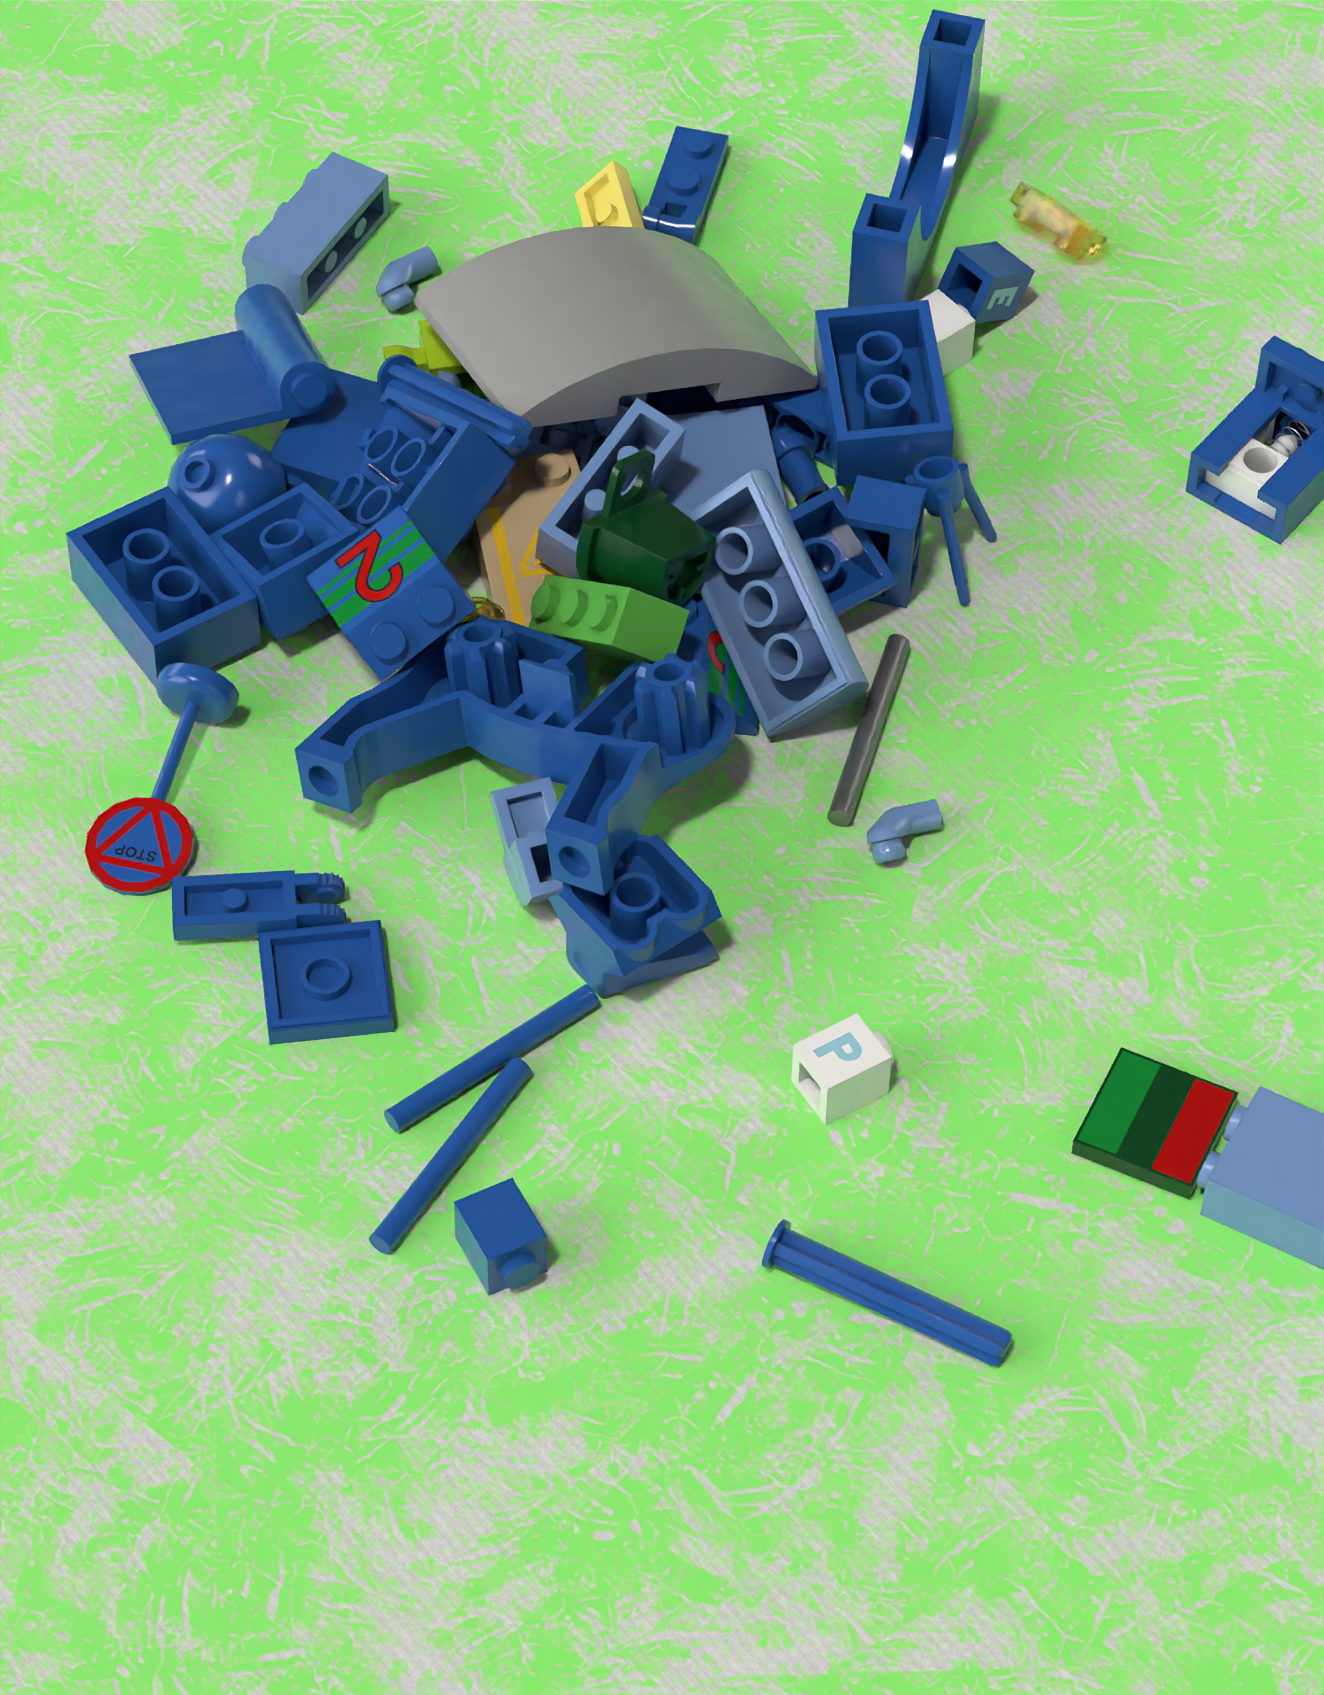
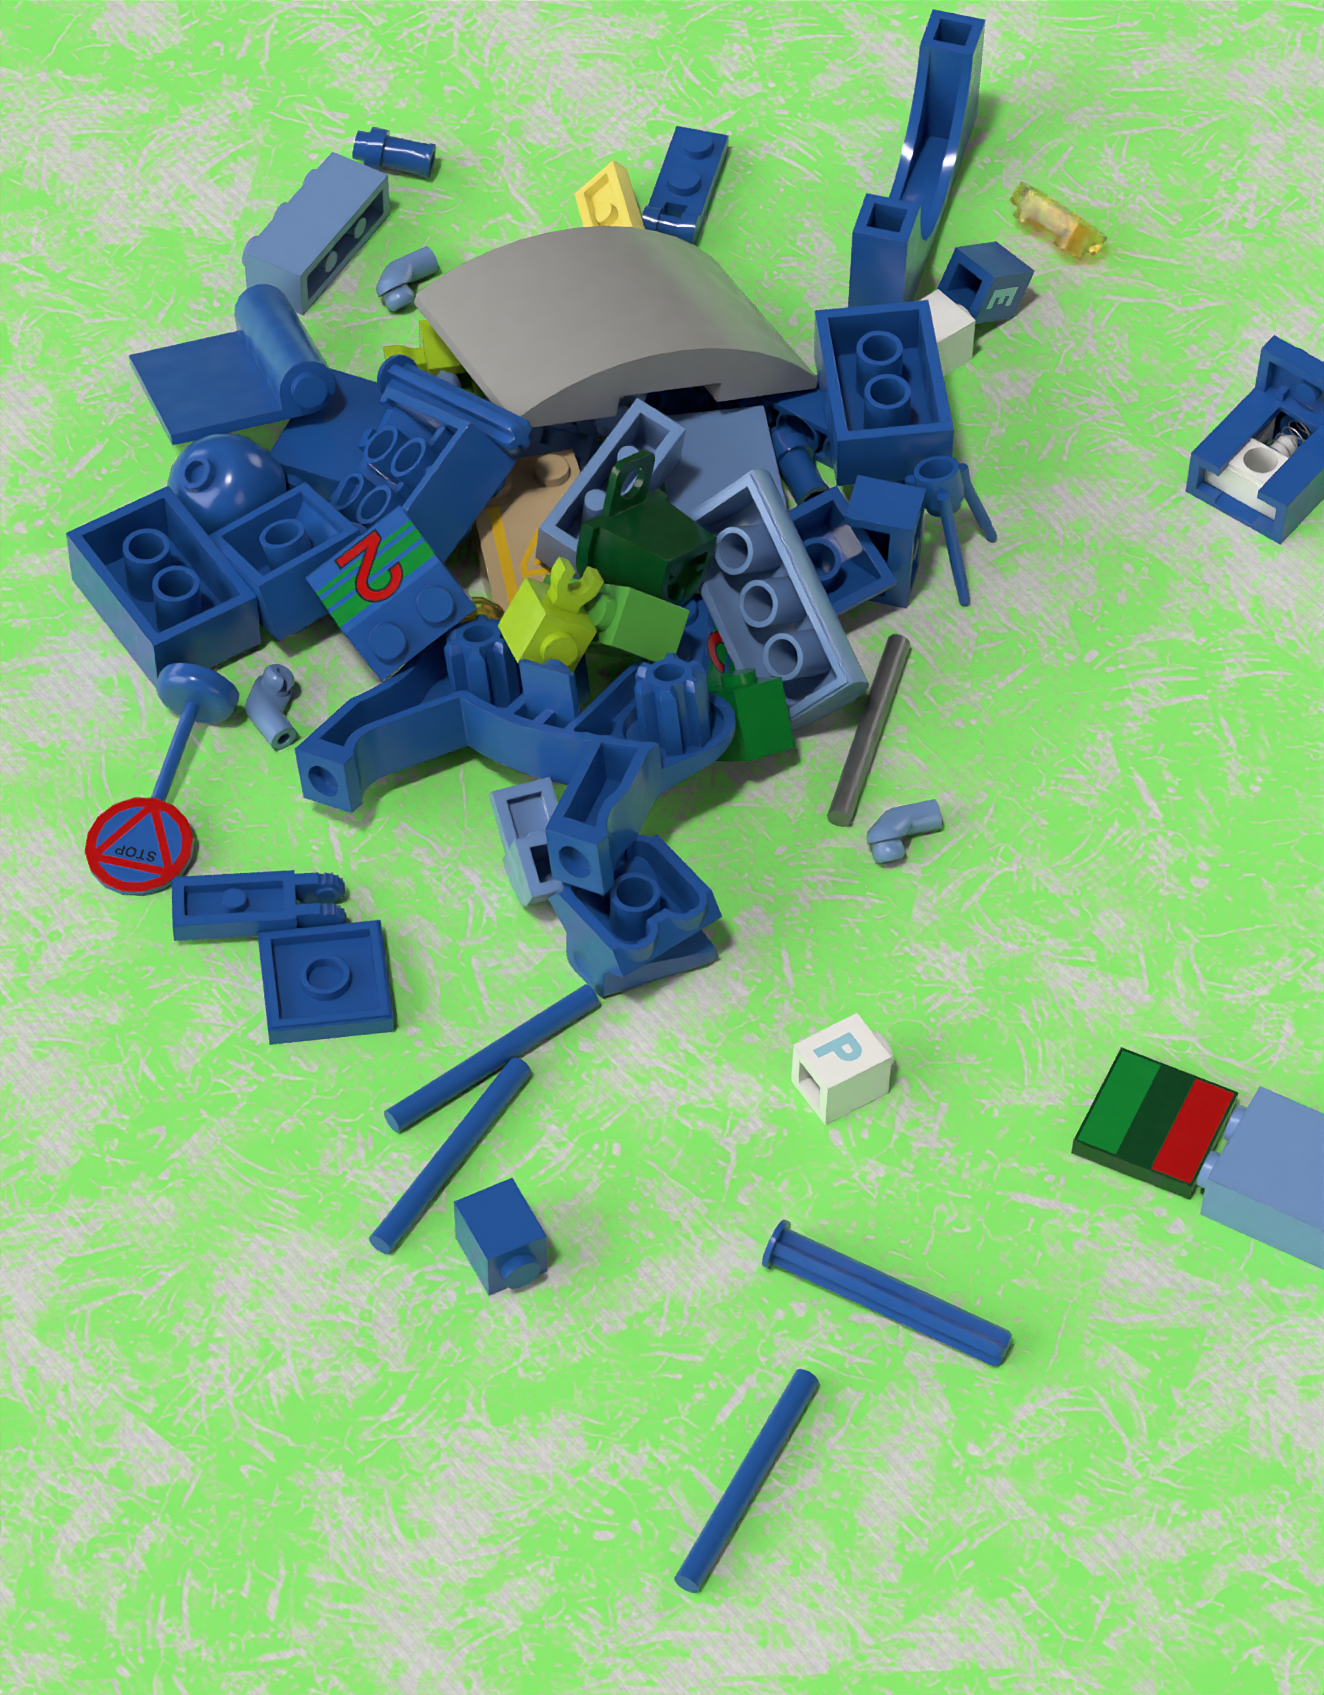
none -> medium blue arm [245,664,297,750]
none -> blue animal [352,127,436,178]
none -> lime brick [498,556,604,673]
none -> blue bar [674,1369,819,1593]
none -> green brick [708,668,795,762]

